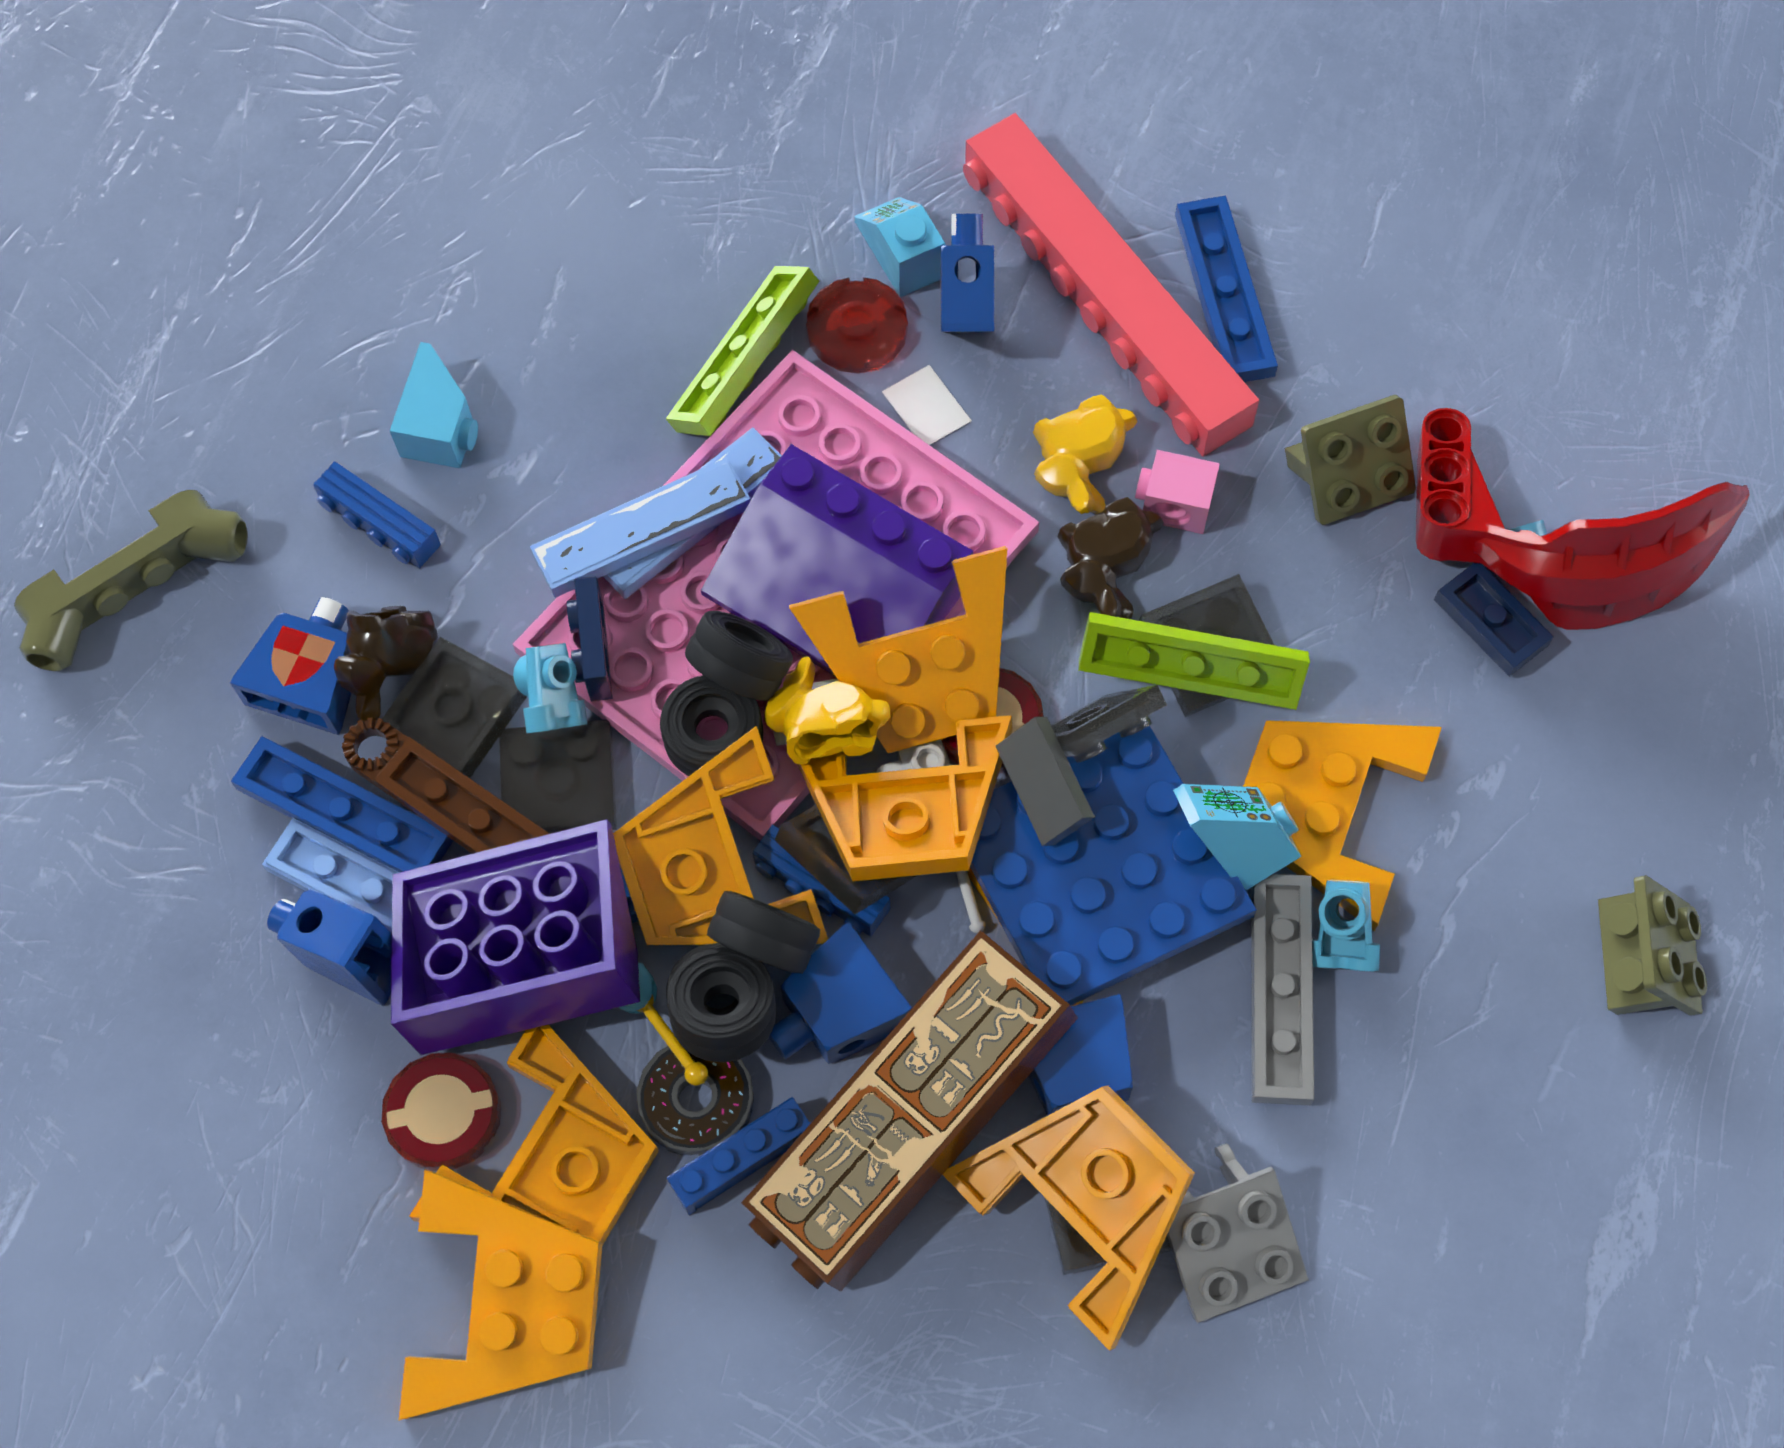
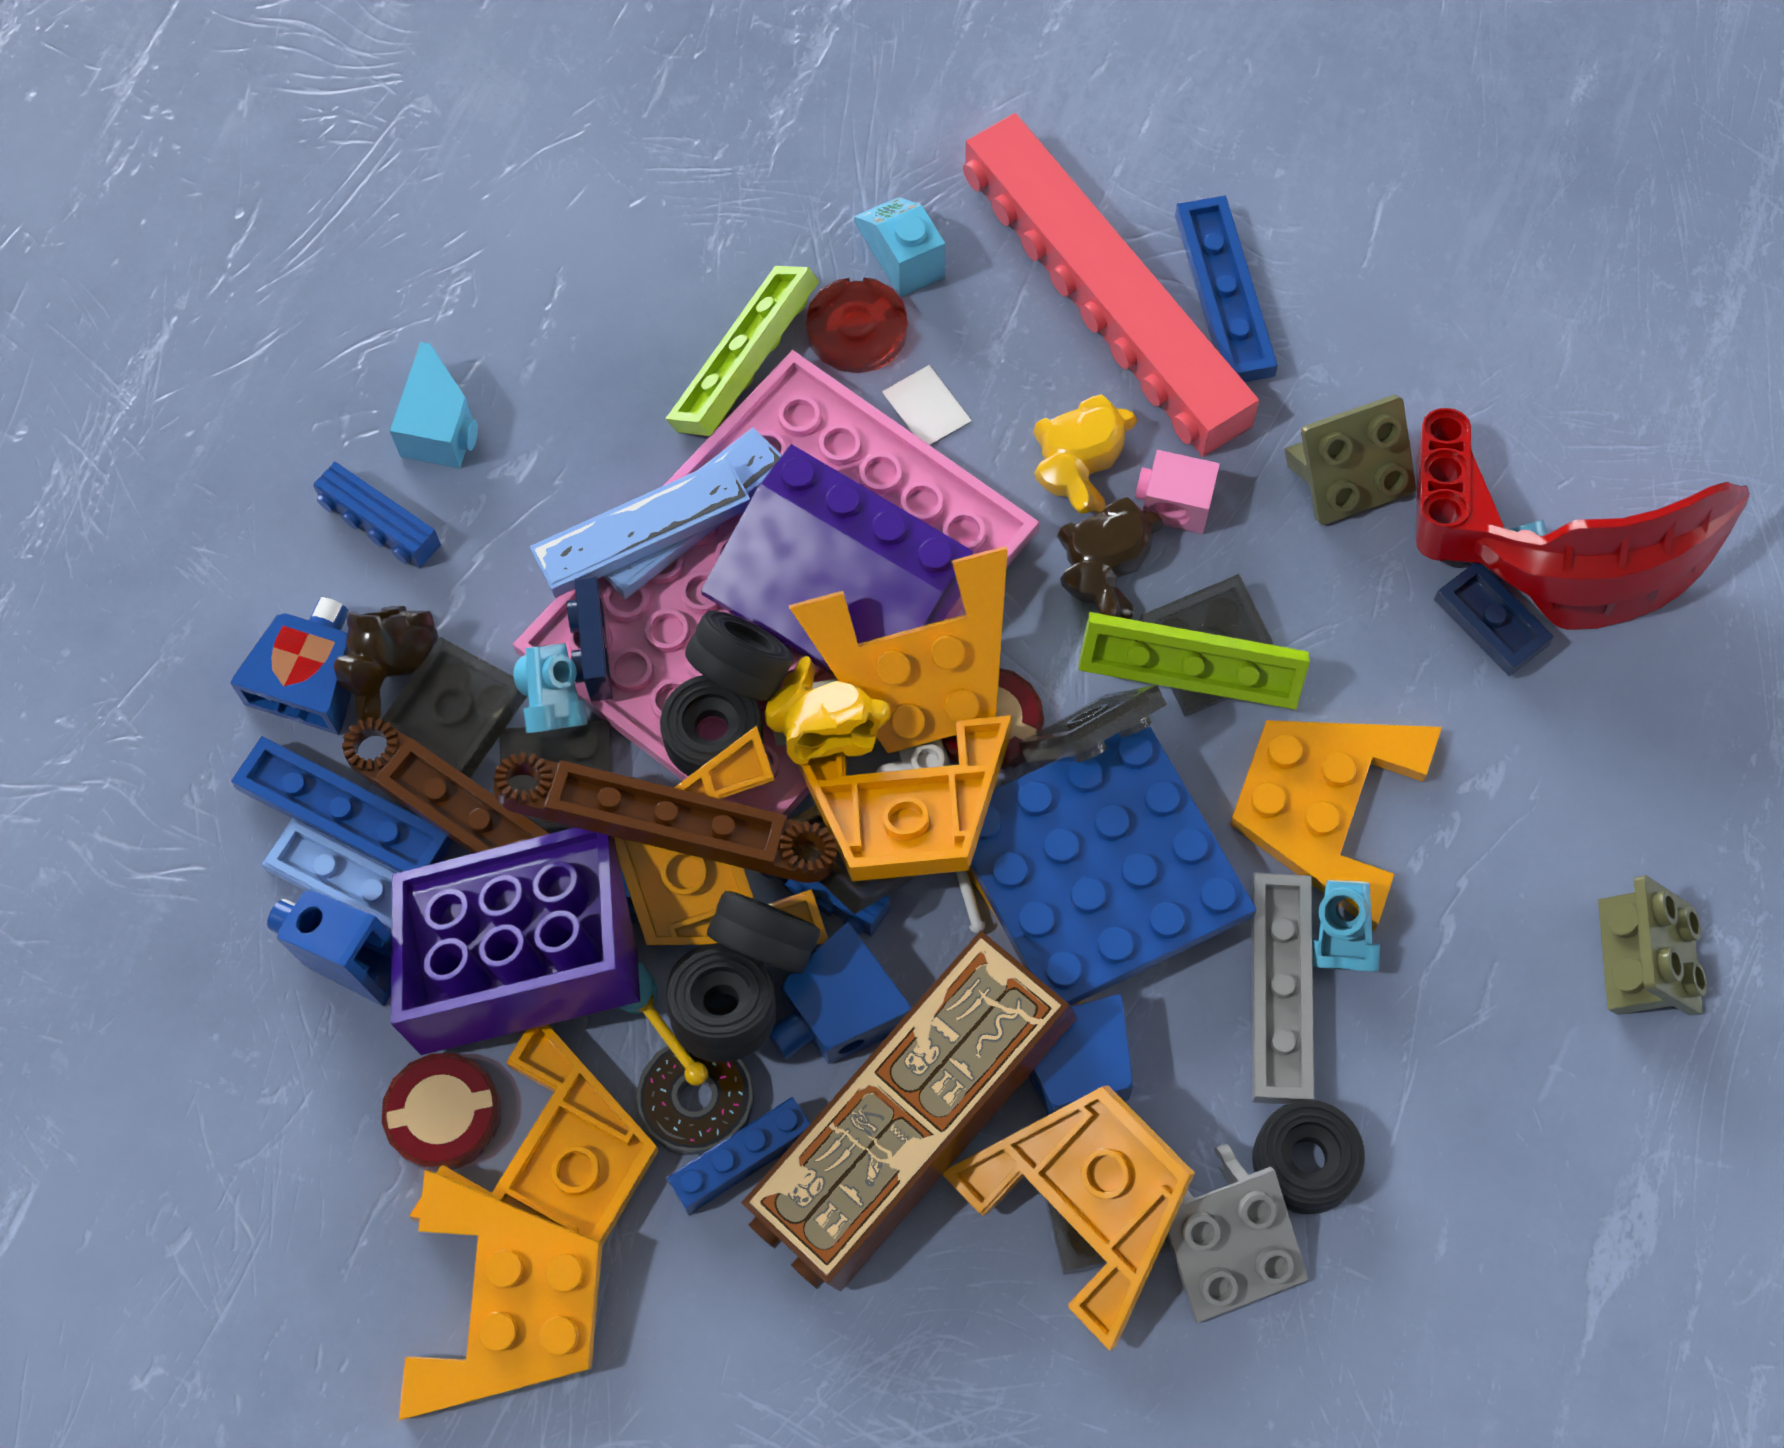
olive plate [14,490,248,671] -> none
blue torso [941,214,994,332] -> none
dark grey tile [996,717,1095,846] -> none
medium azure slope [1173,784,1302,890] -> none
none -> reddish brown plate [494,752,837,883]
none -> black tyre [1252,1100,1365,1214]

